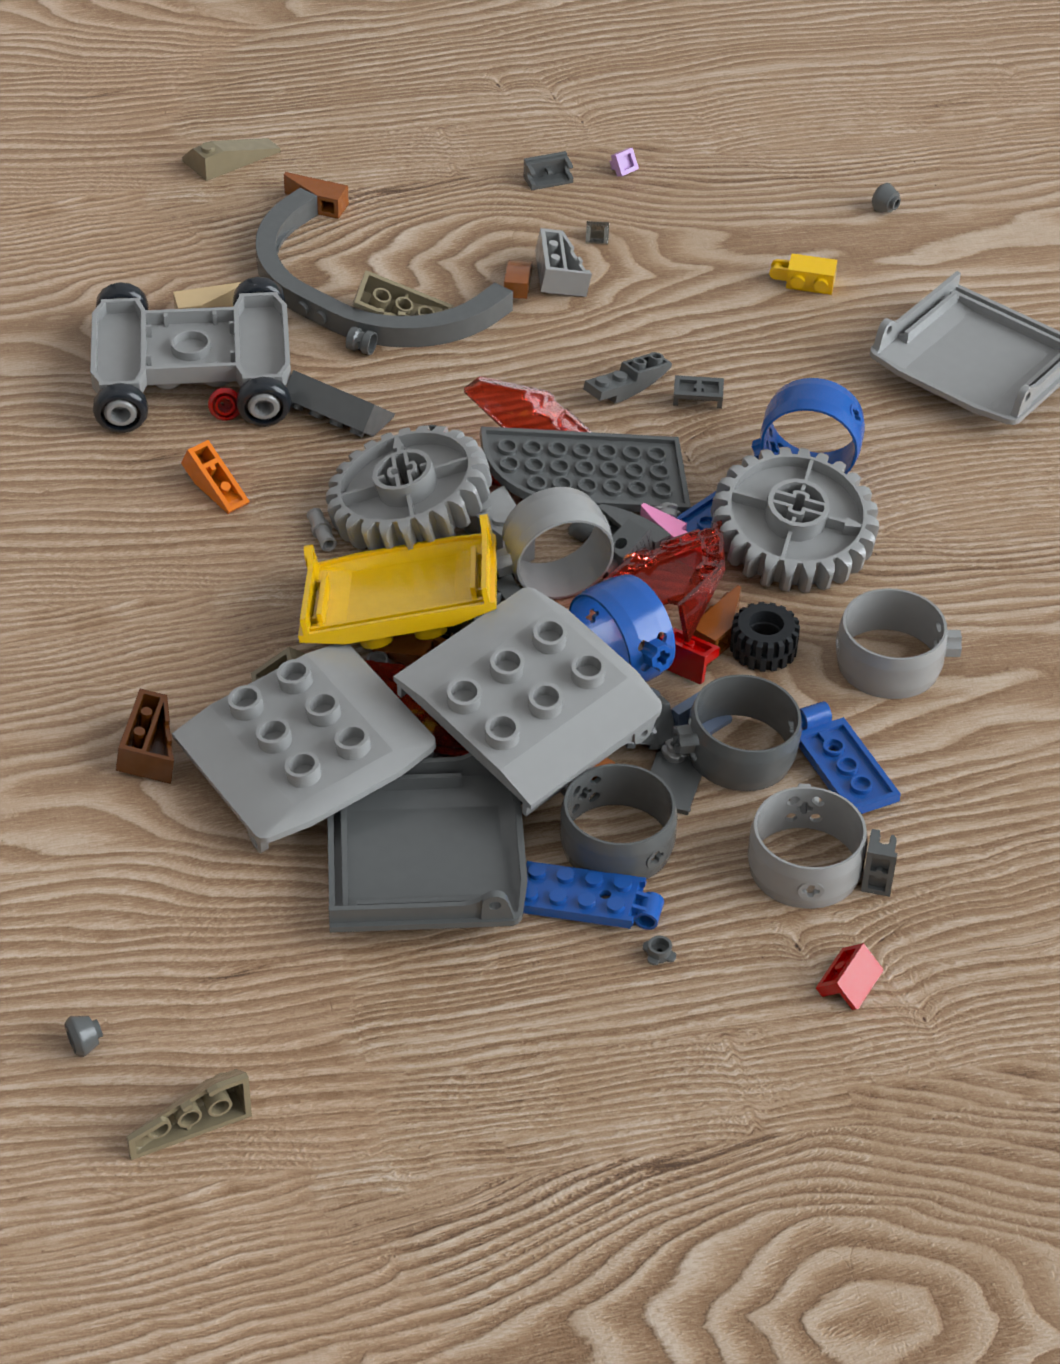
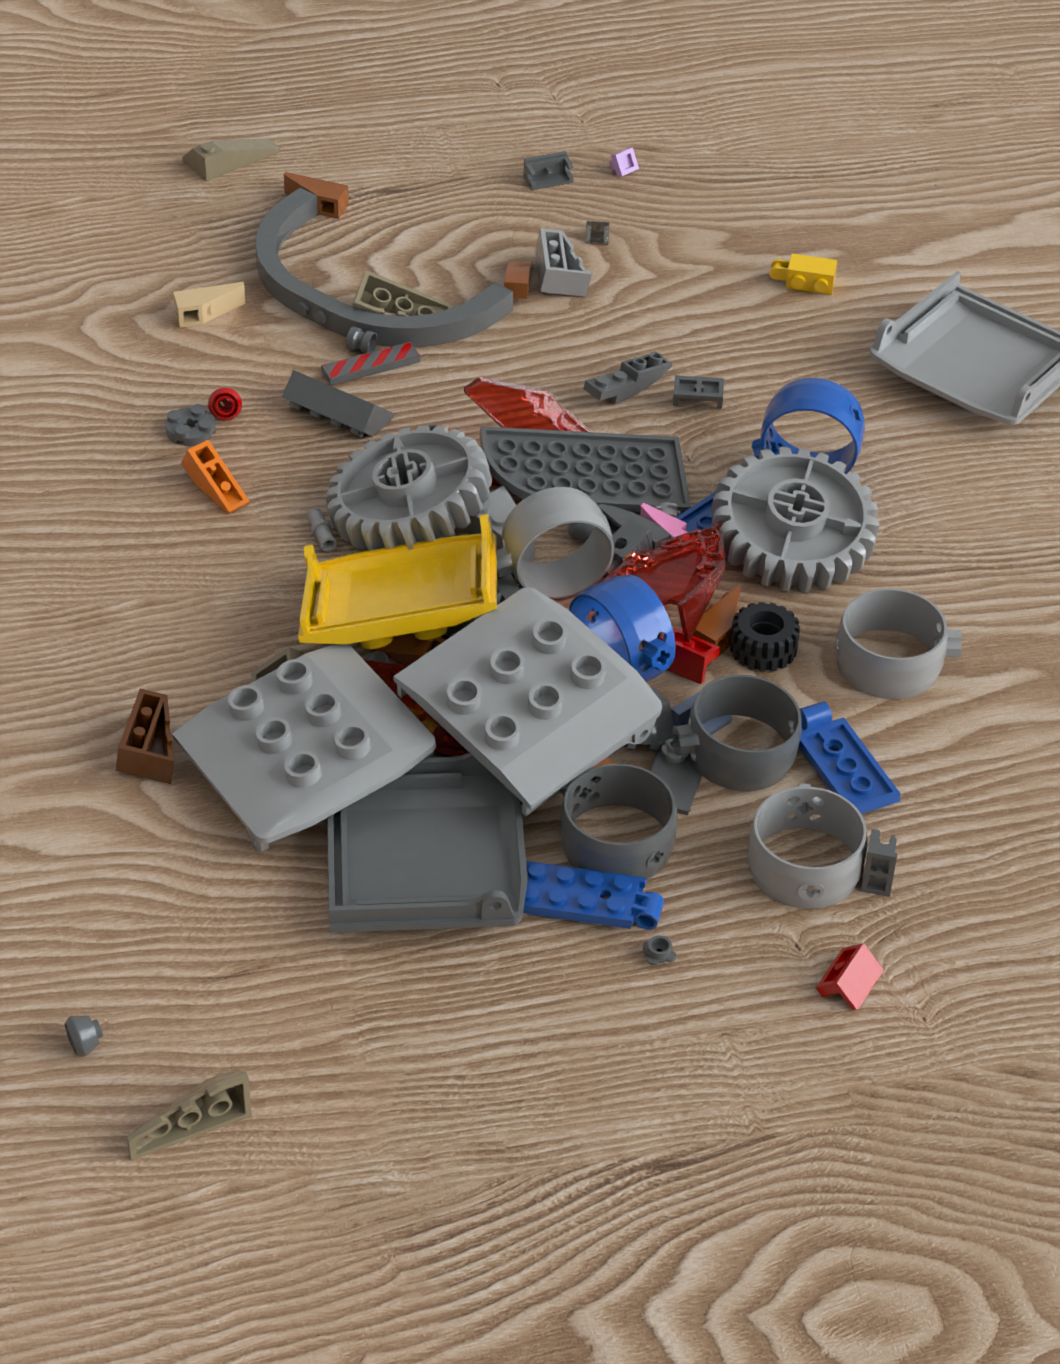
light grey piece [90,277,291,433] -> none
dark grey cone [872,183,901,212] -> none
none -> dark grey plate [166,404,216,447]
none -> dark grey tile [321,341,420,386]

